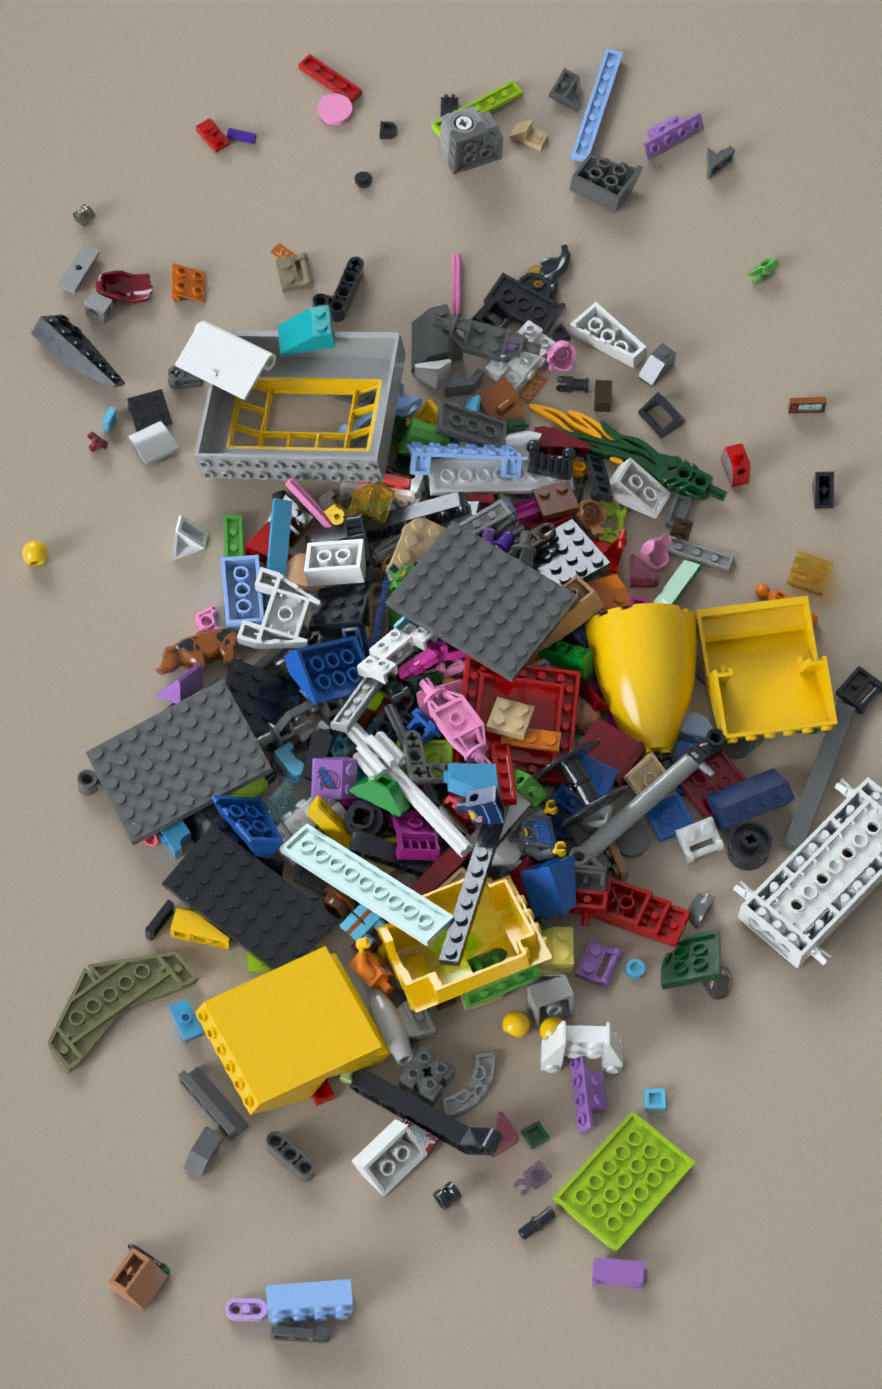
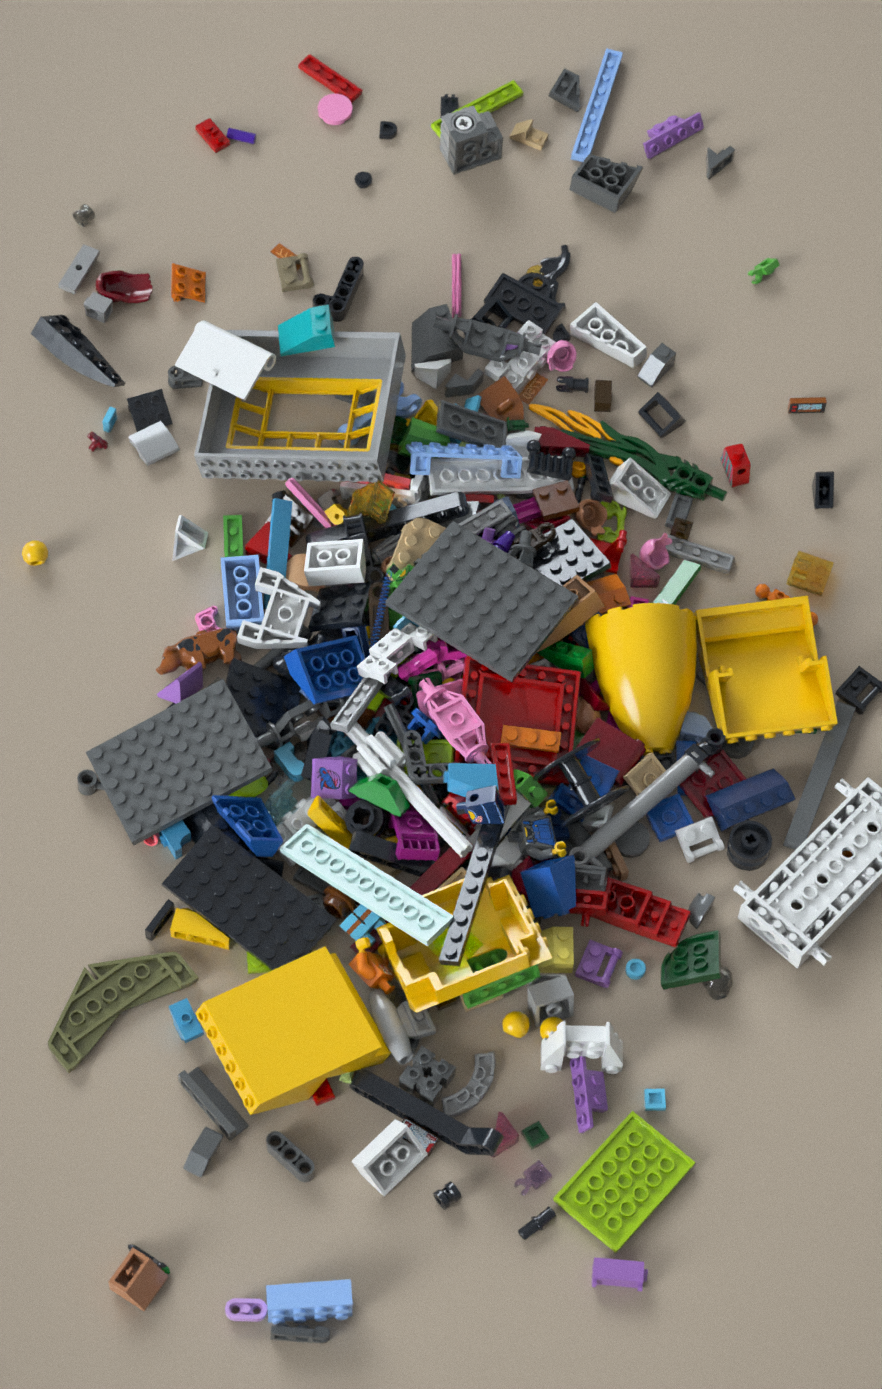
tan plate [486,697,535,741] -> none

